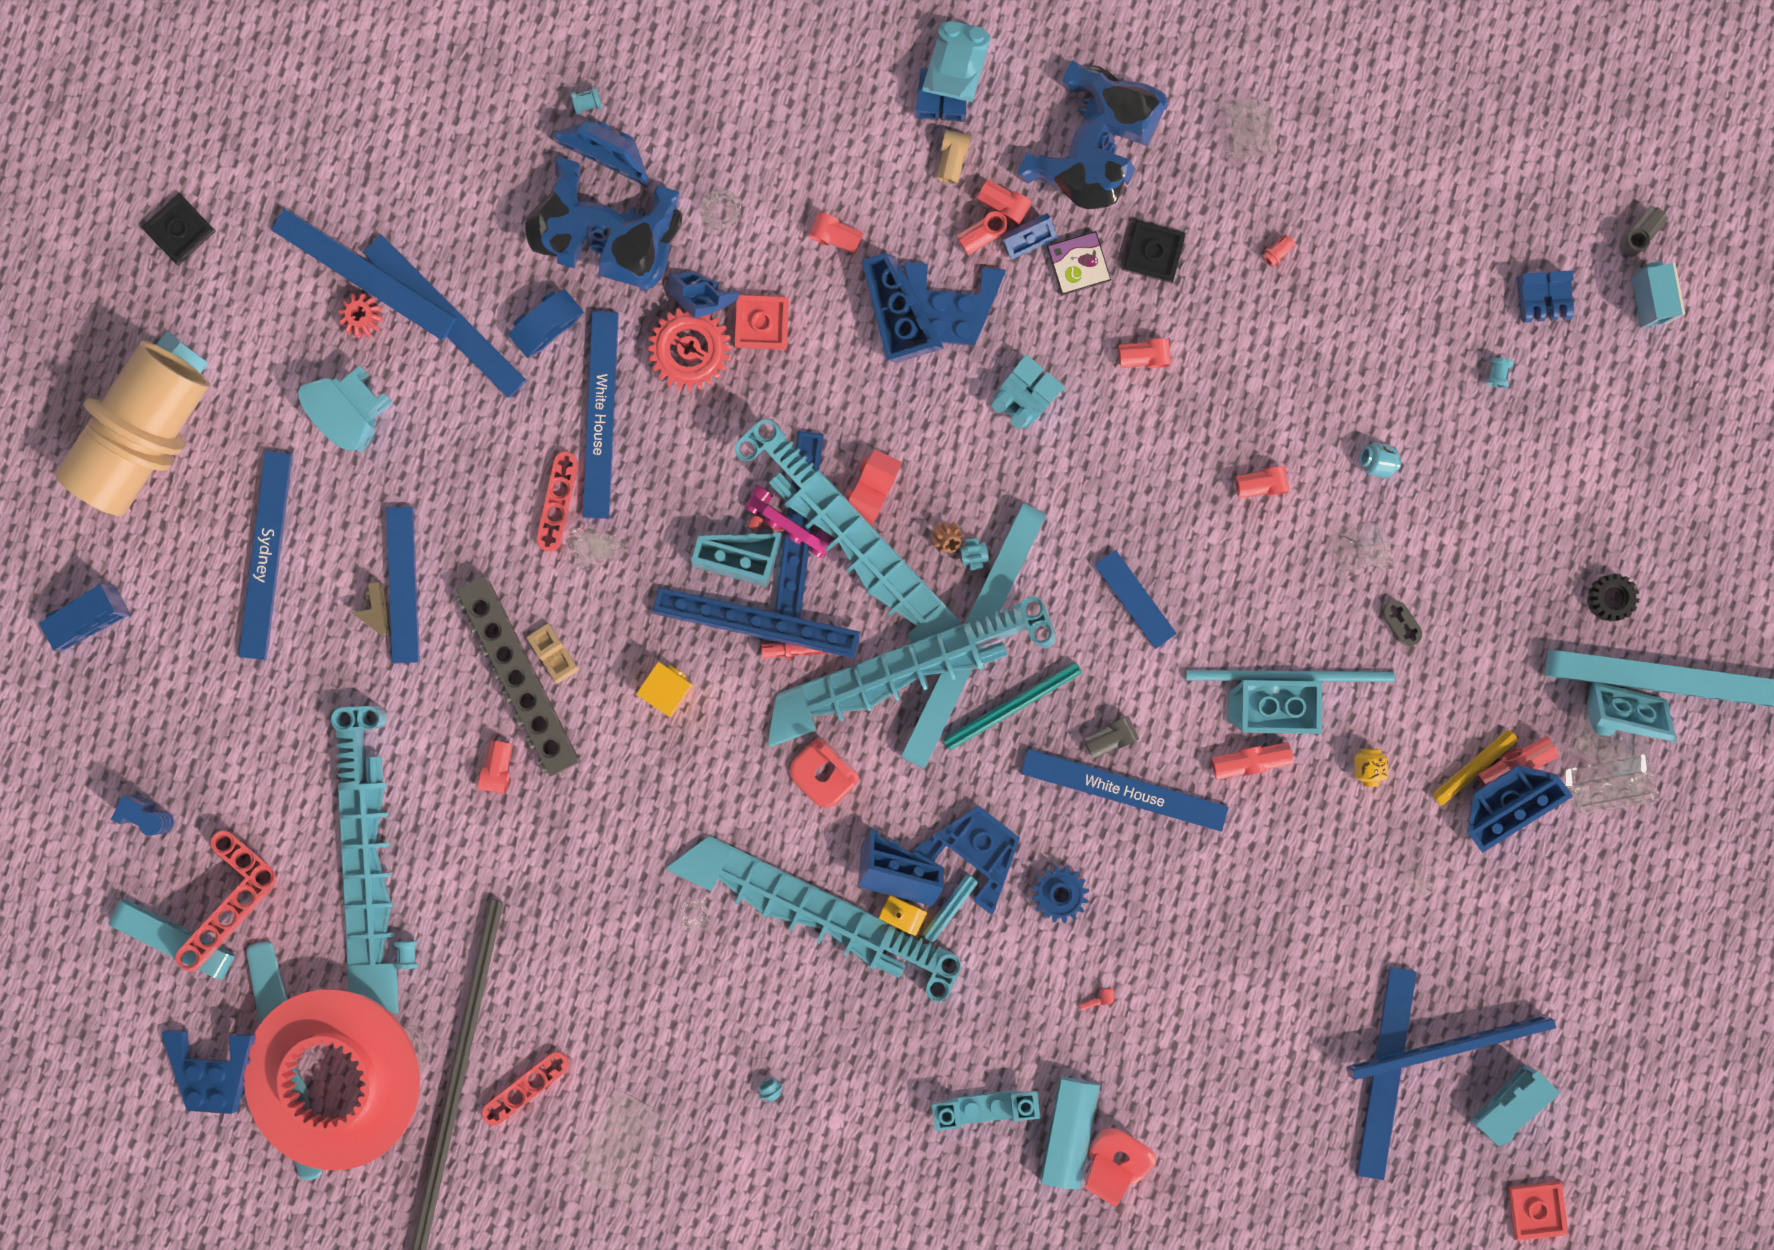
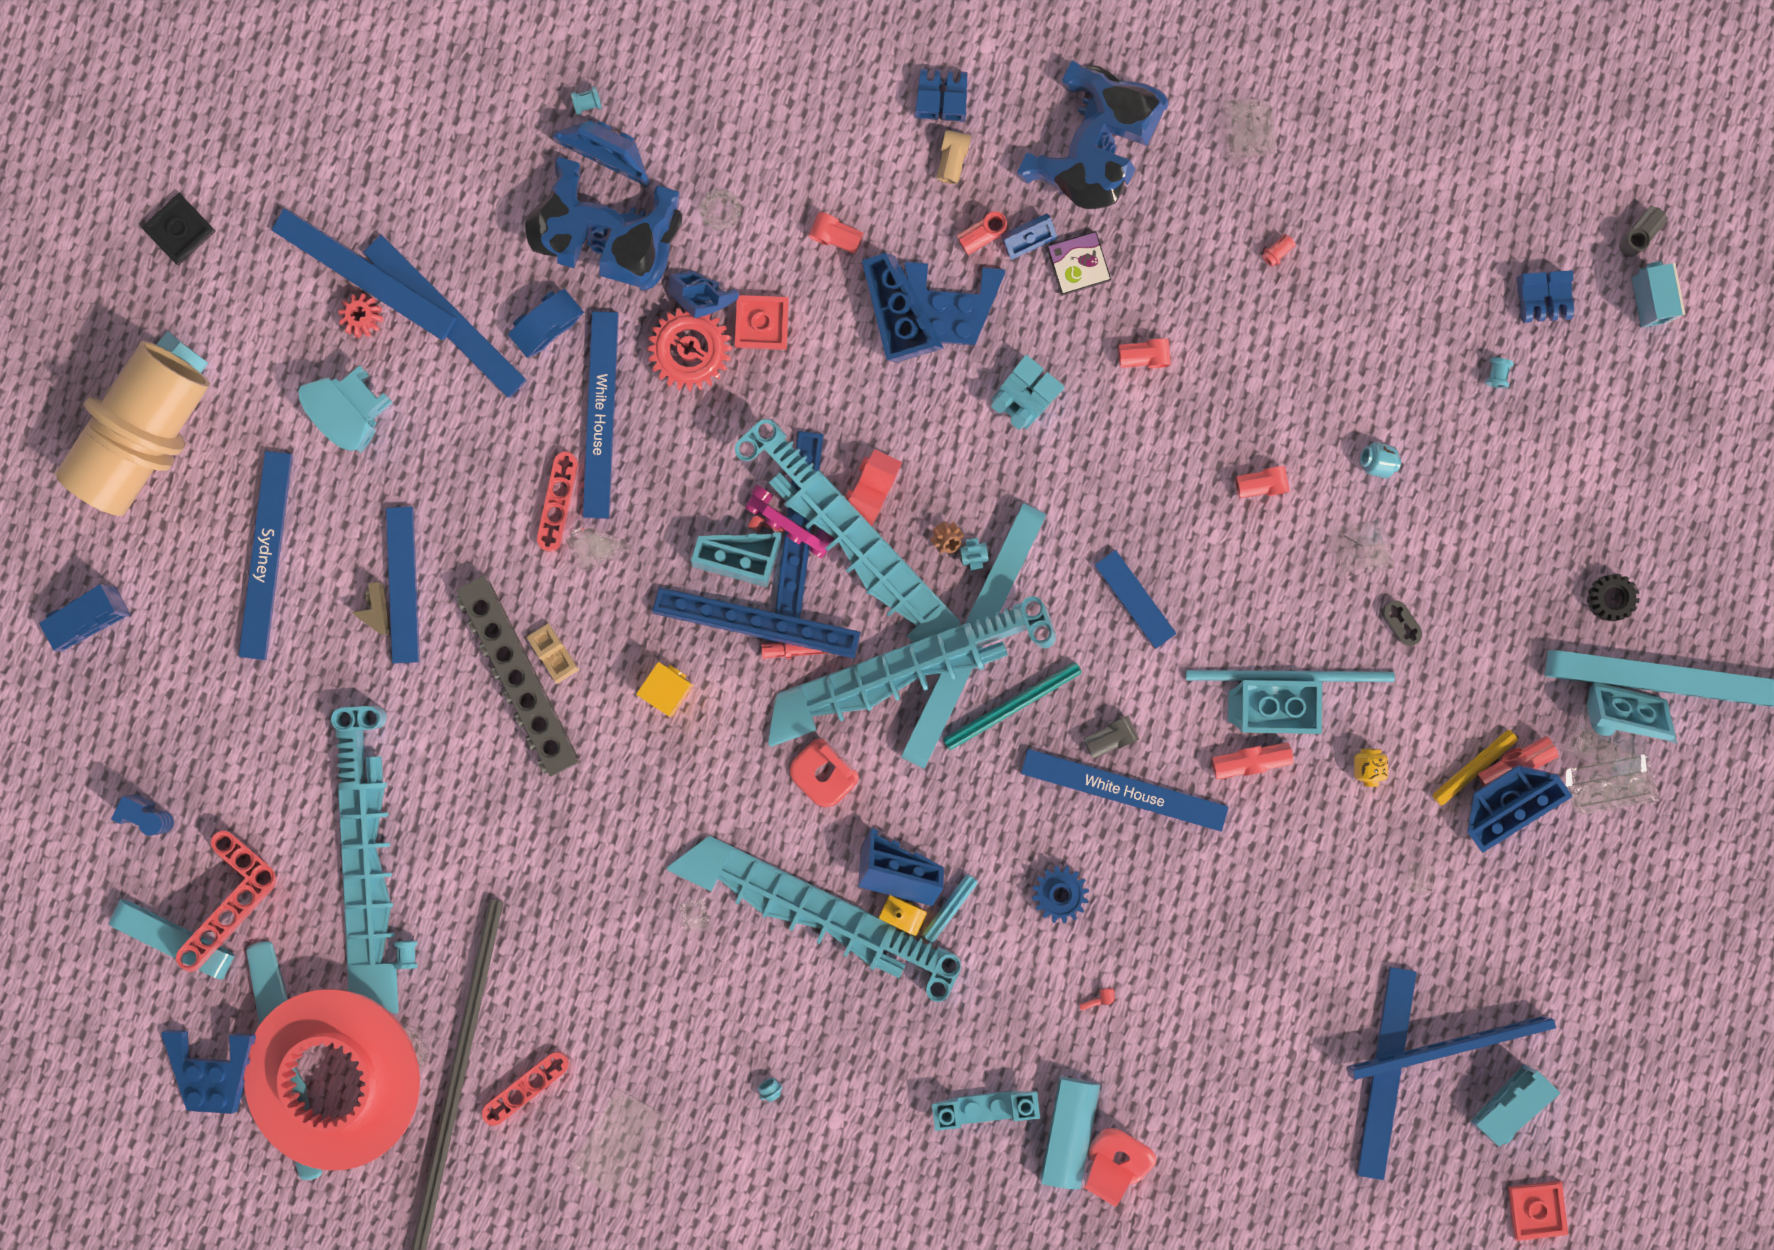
coral piece [478,740,513,794] -> none
blue wing [911,806,1020,915] -> none
medium azure slope [922,21,991,102] -> none
coral piece [977,180,1032,226] -> none
black tile [1123,220,1186,284] -> none

